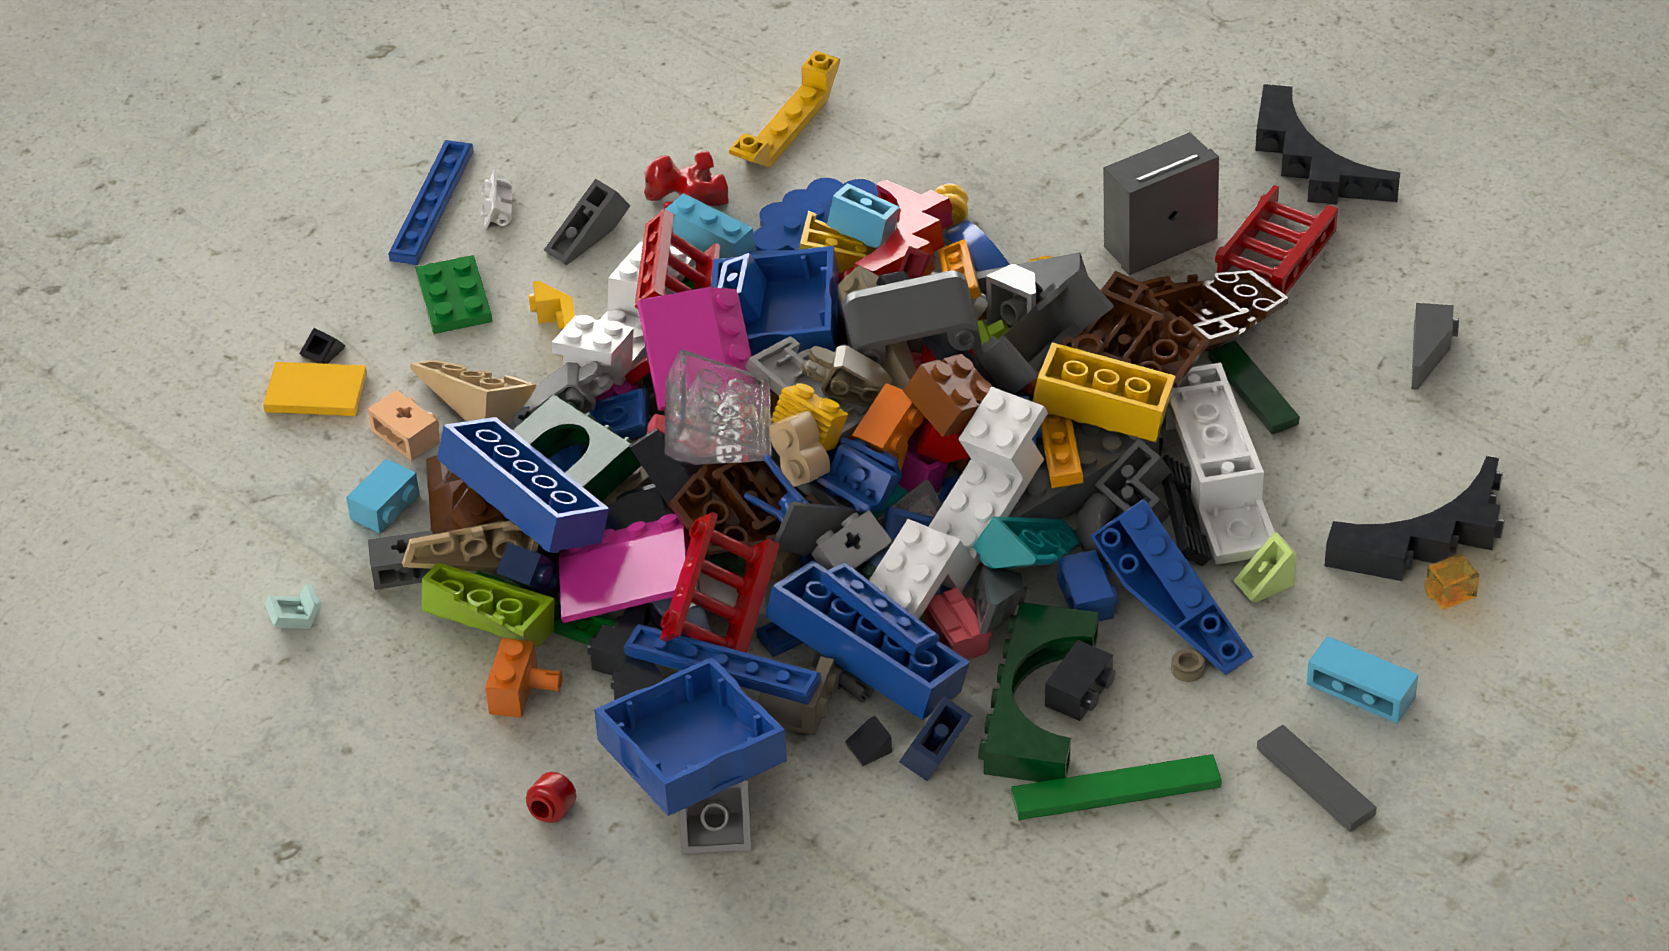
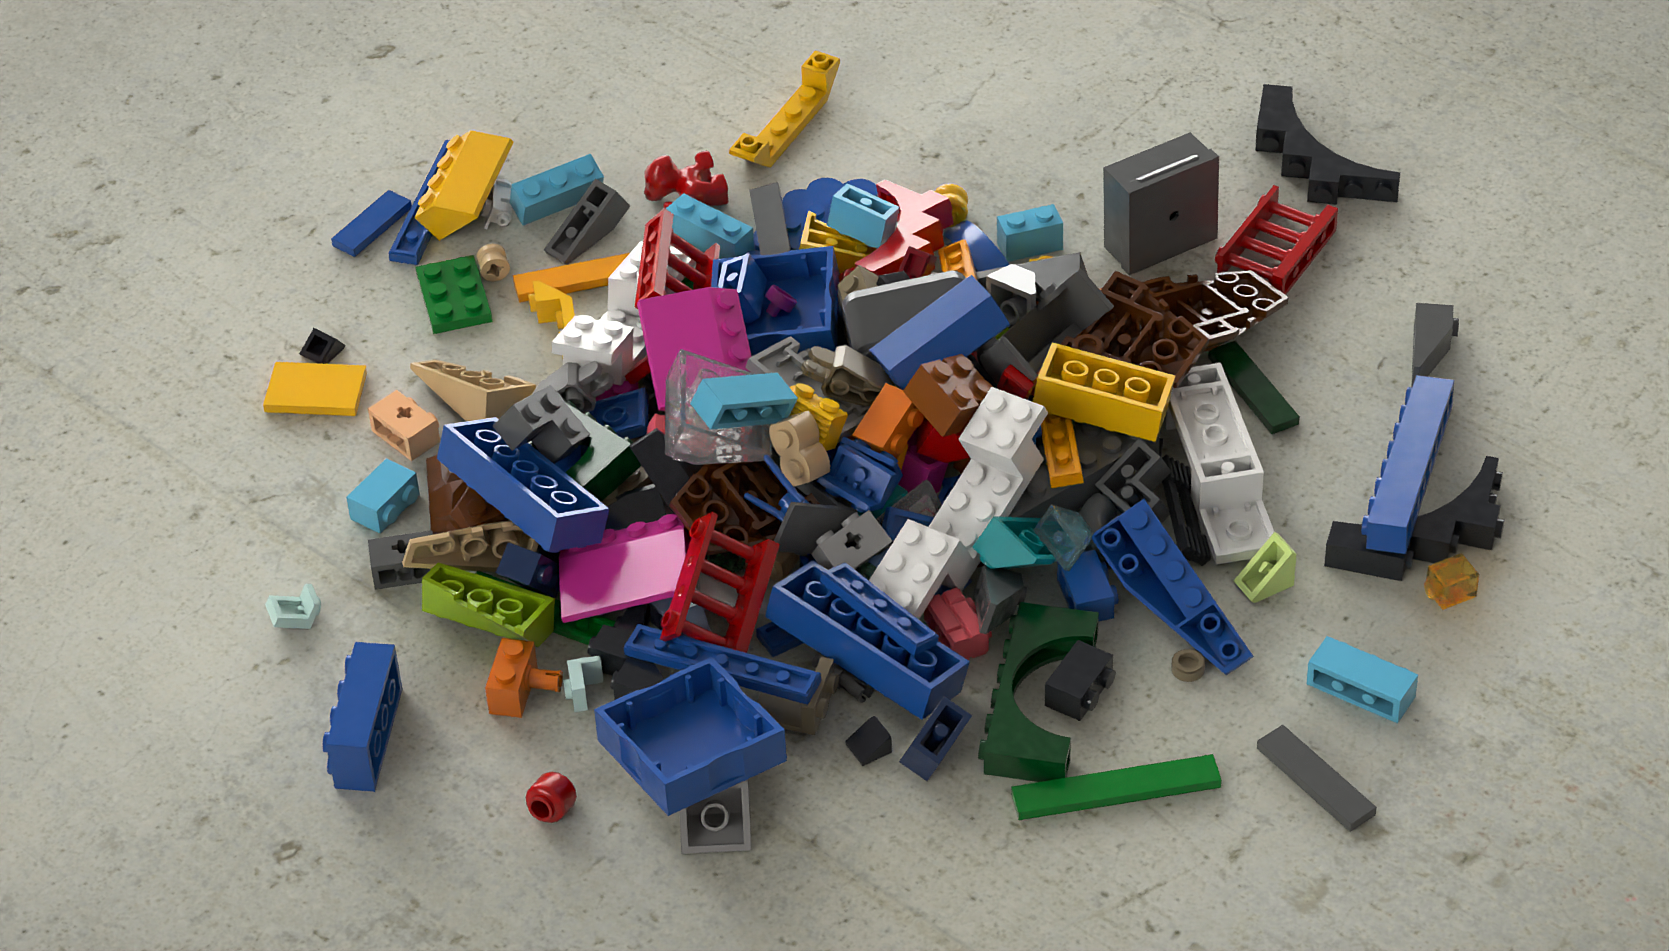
none -> blue brick [322,642,403,792]
none -> blue tile [331,190,412,257]
none -> yellow slope [414,130,514,241]
none -> tan wheel [476,243,510,282]
none -> dark grey brick [493,385,591,464]
none -> medium azure brick [510,154,604,225]
none -> light orange tile [512,253,630,303]
none -> light aqua bracket [563,656,603,712]
none -> medium azure brick [690,373,798,430]
none -> dark grey tile [749,182,791,255]
none -> magenta tile [765,285,797,317]
none -> blue slope [869,275,1010,390]
none -> medium azure brick [997,204,1063,262]
none -> red tile [997,364,1035,400]
none -> clear light blue slope [1033,504,1094,571]
none -> brick [1361,375,1454,554]

